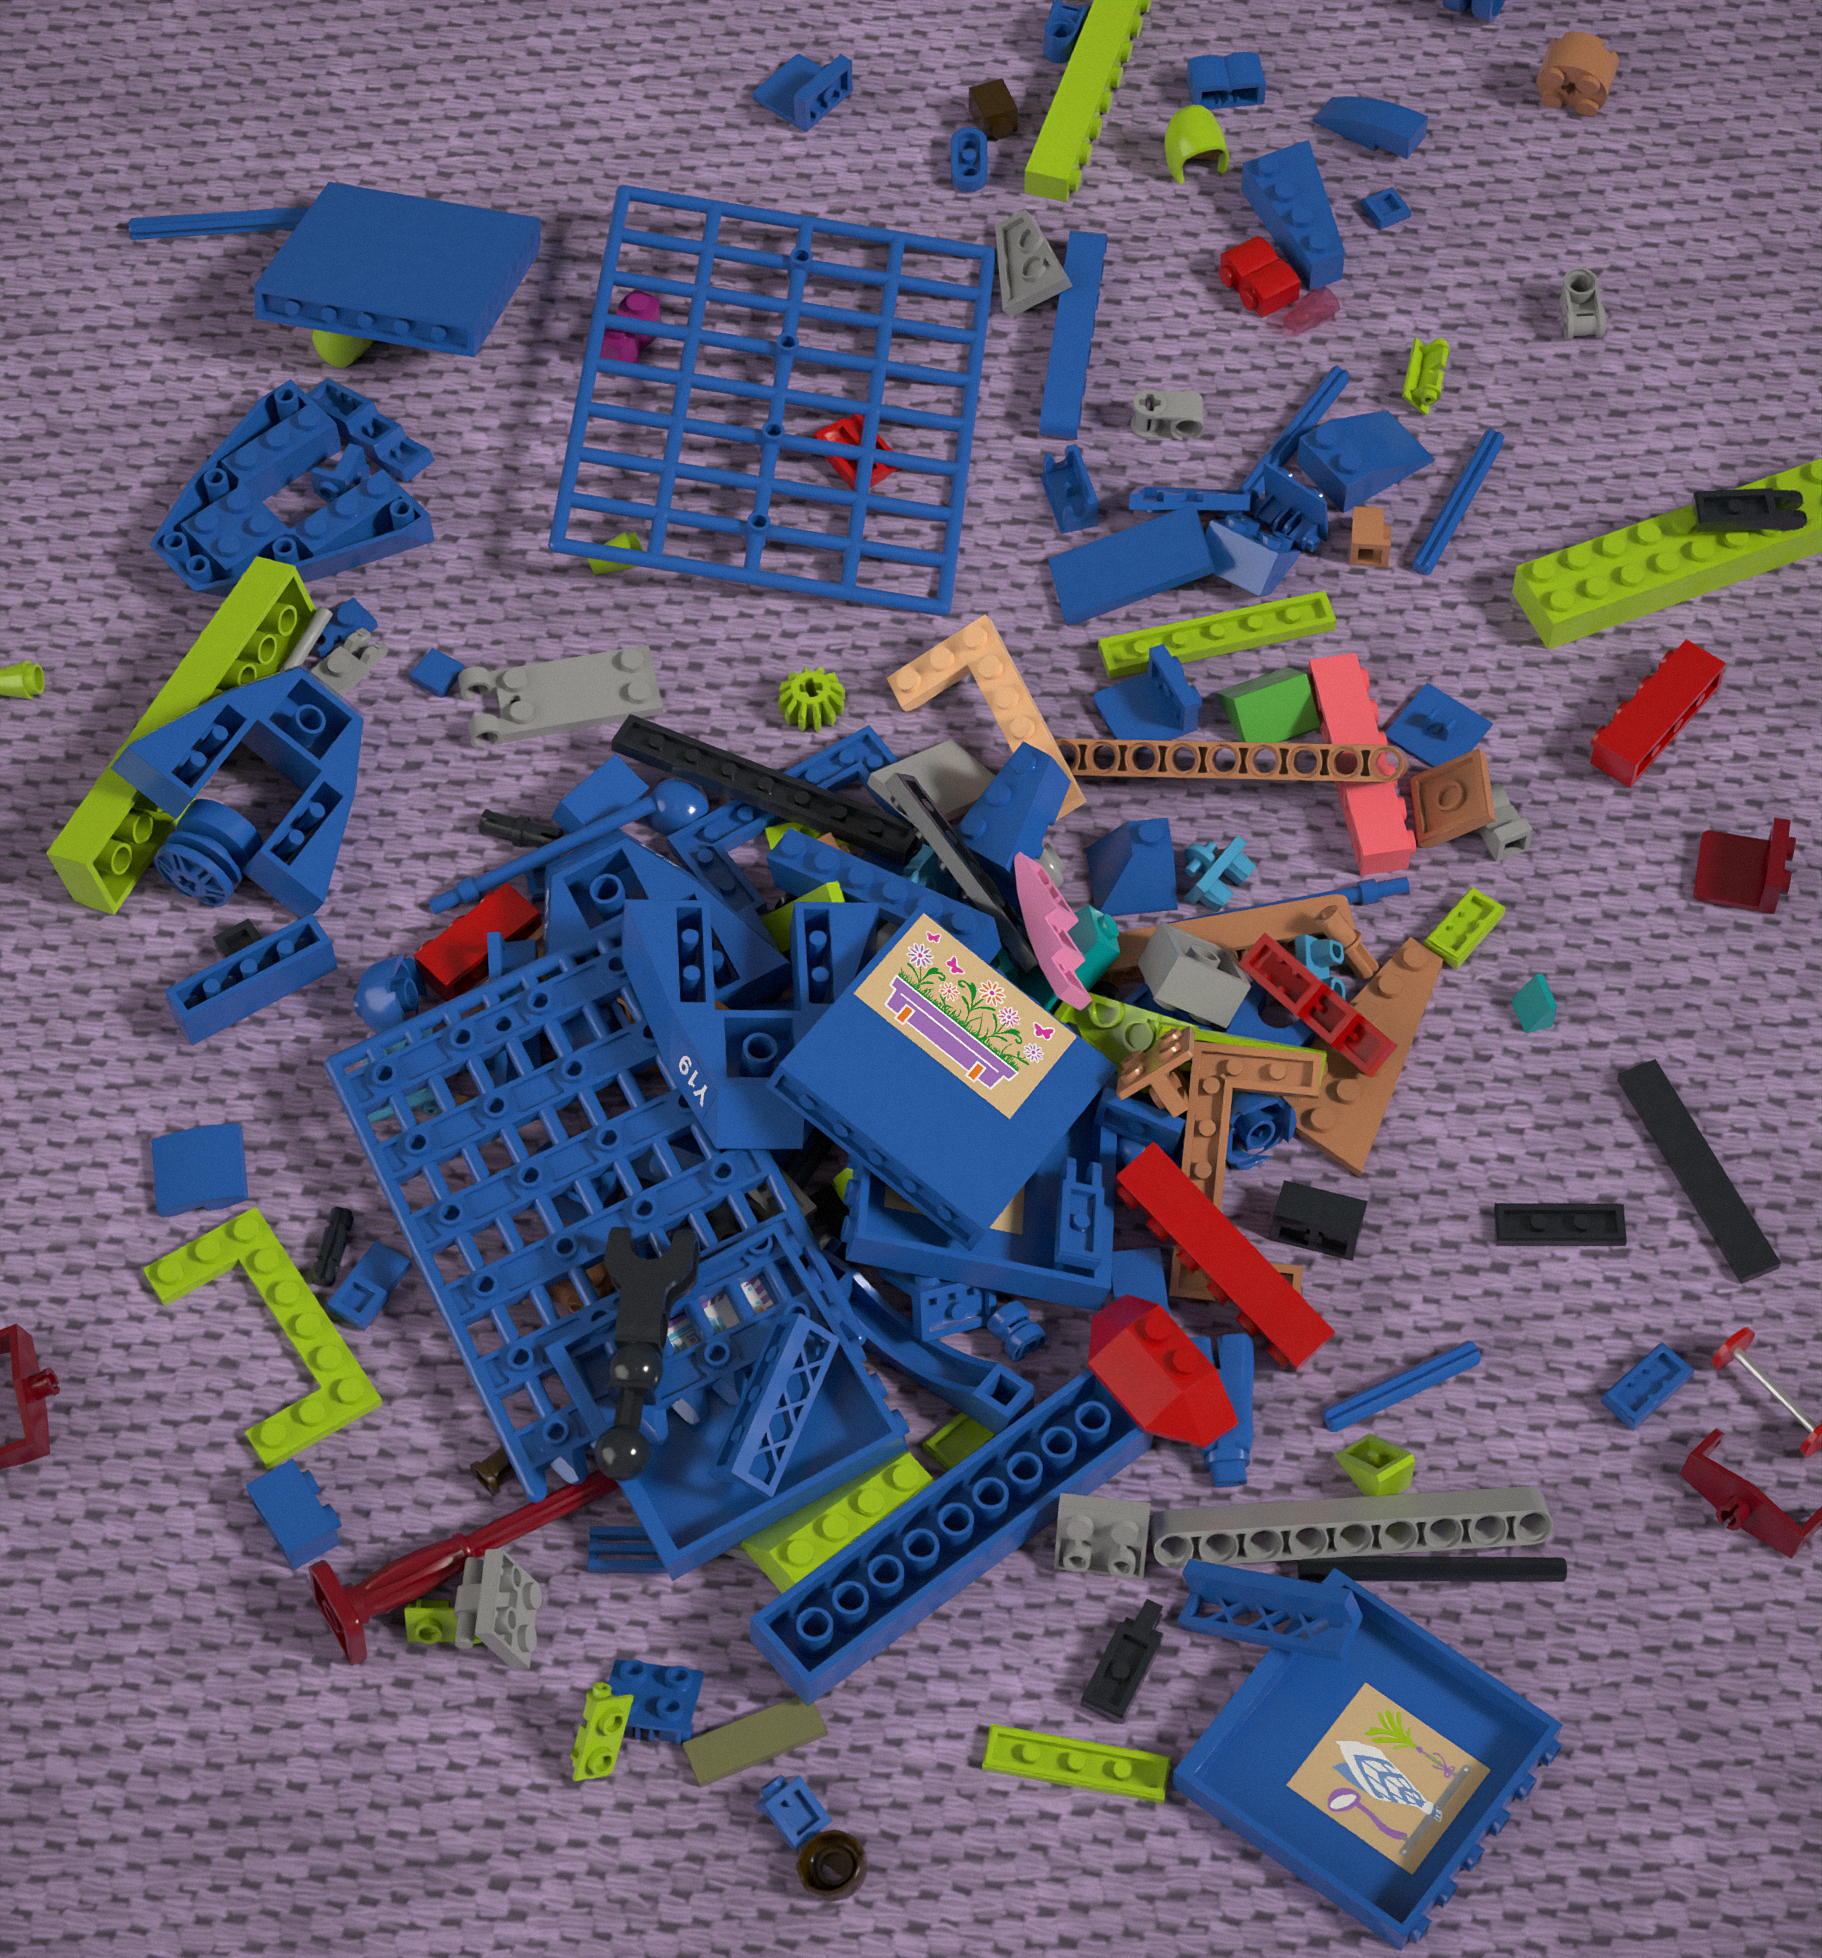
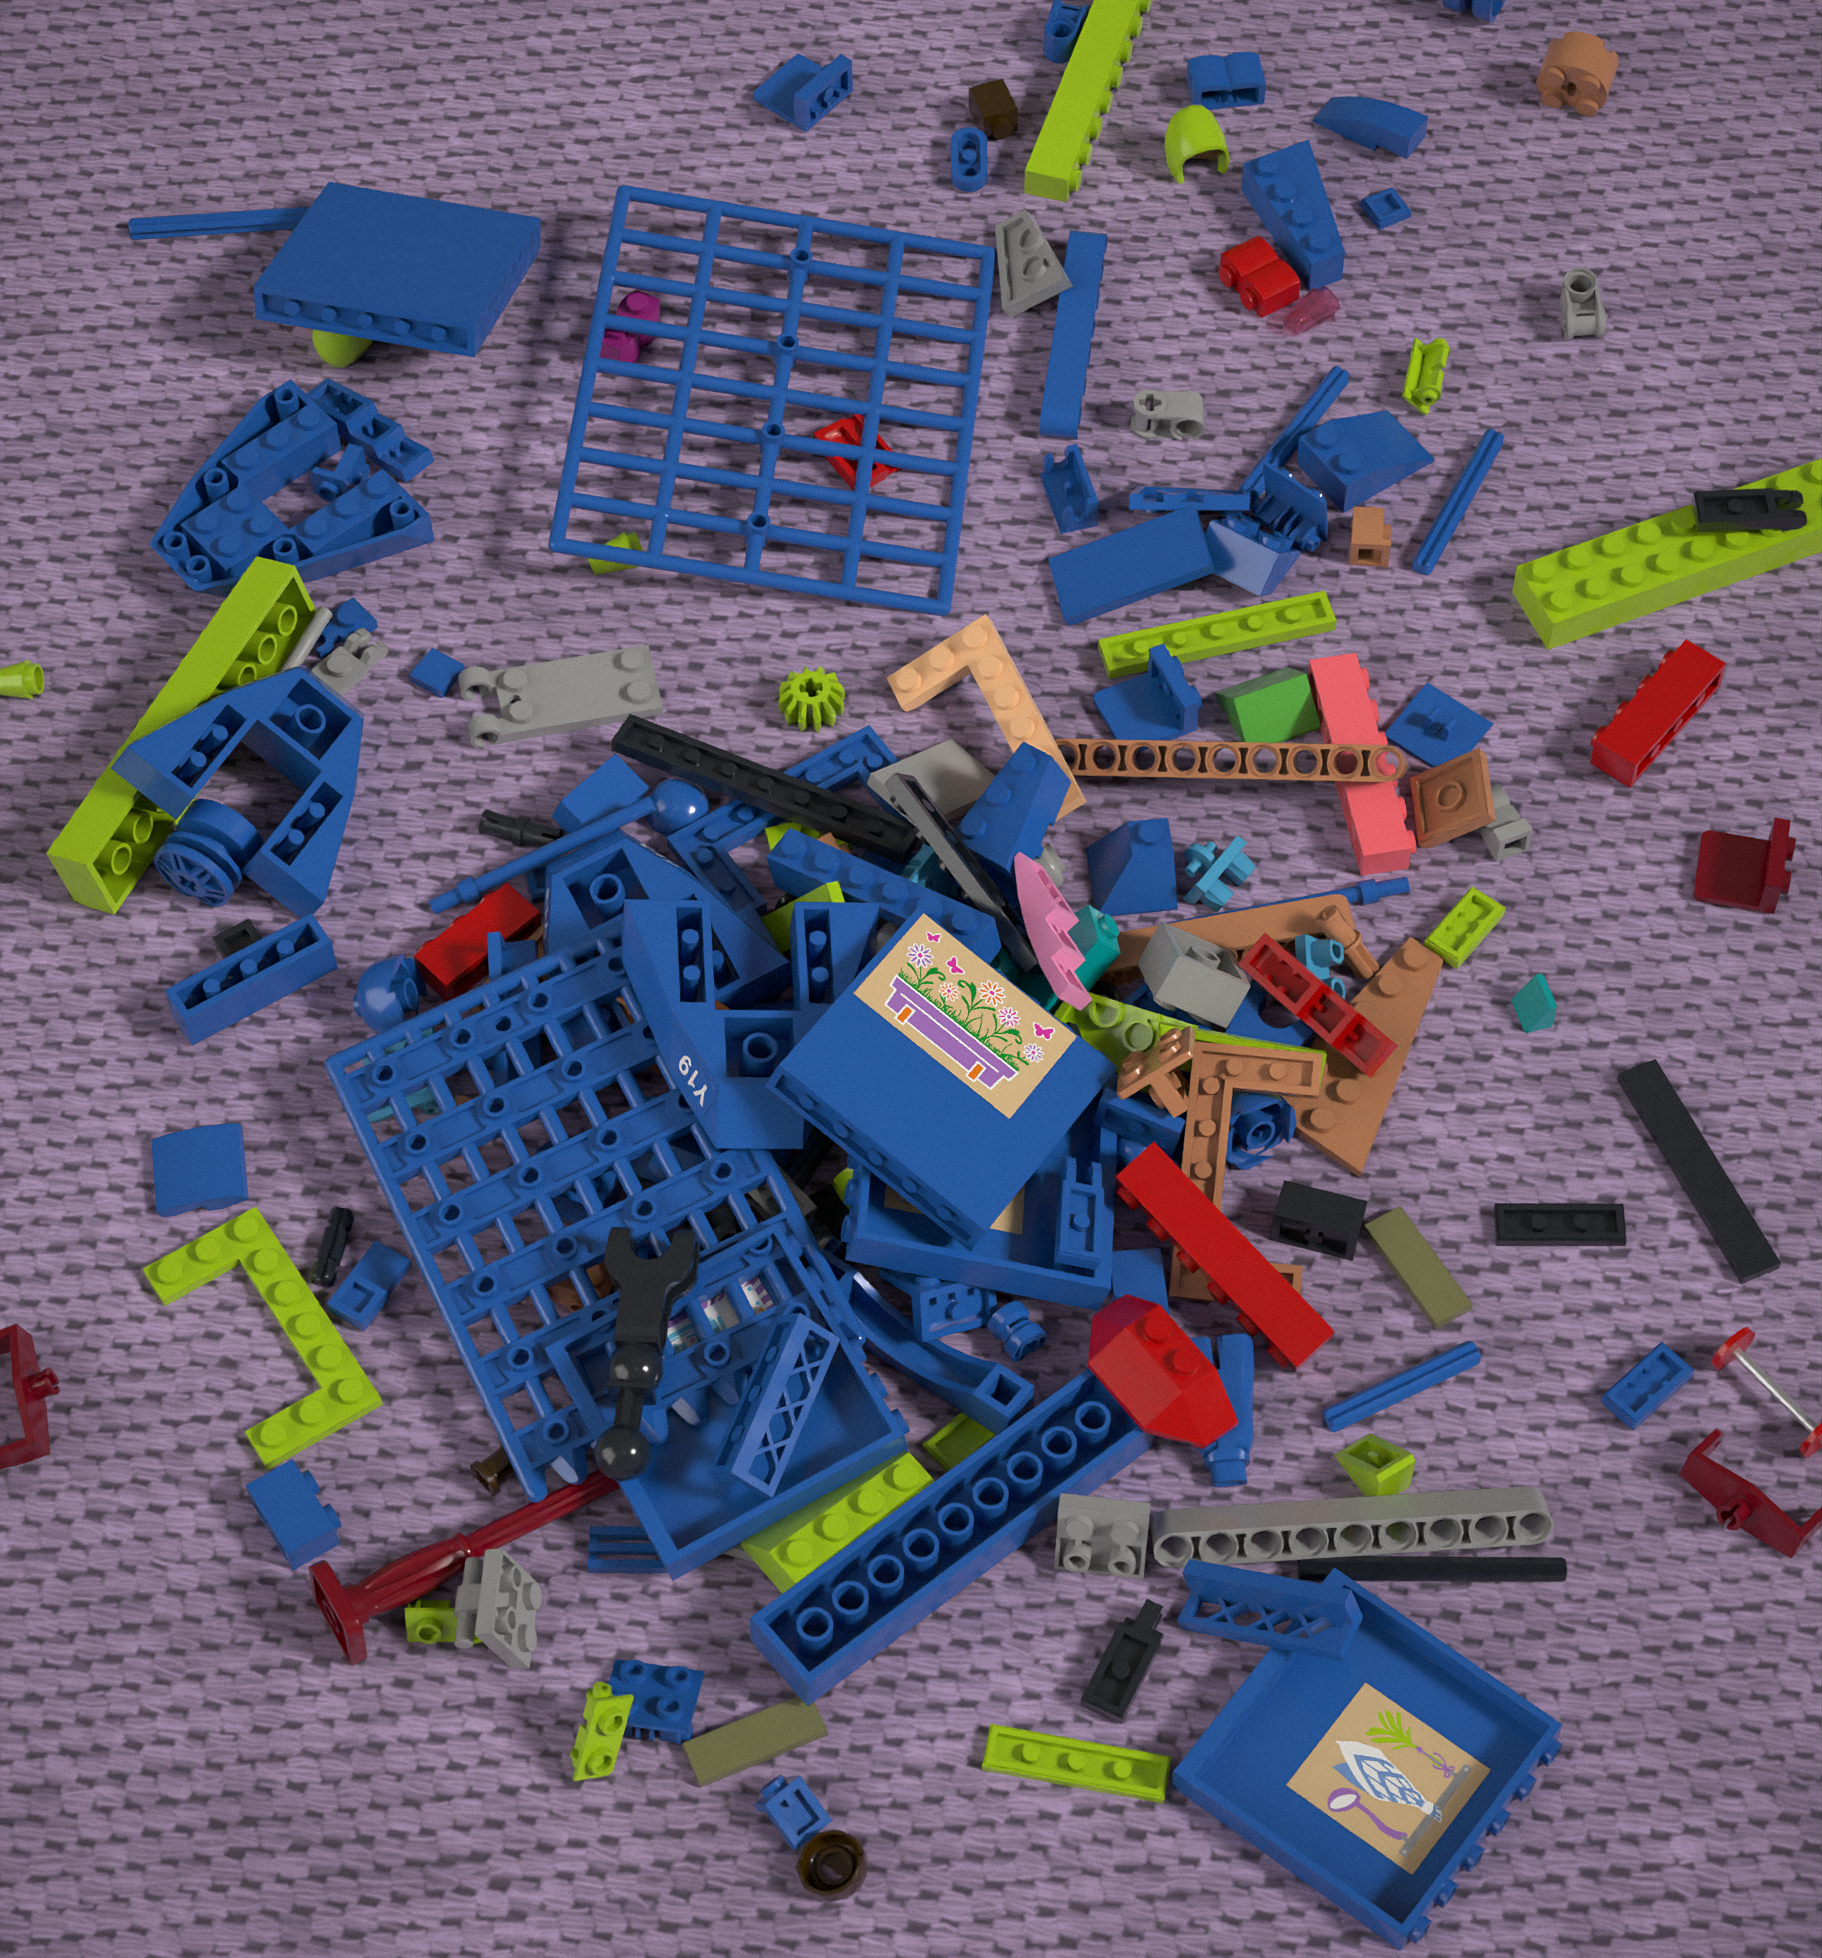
none -> olive tile [1363,1206,1473,1330]

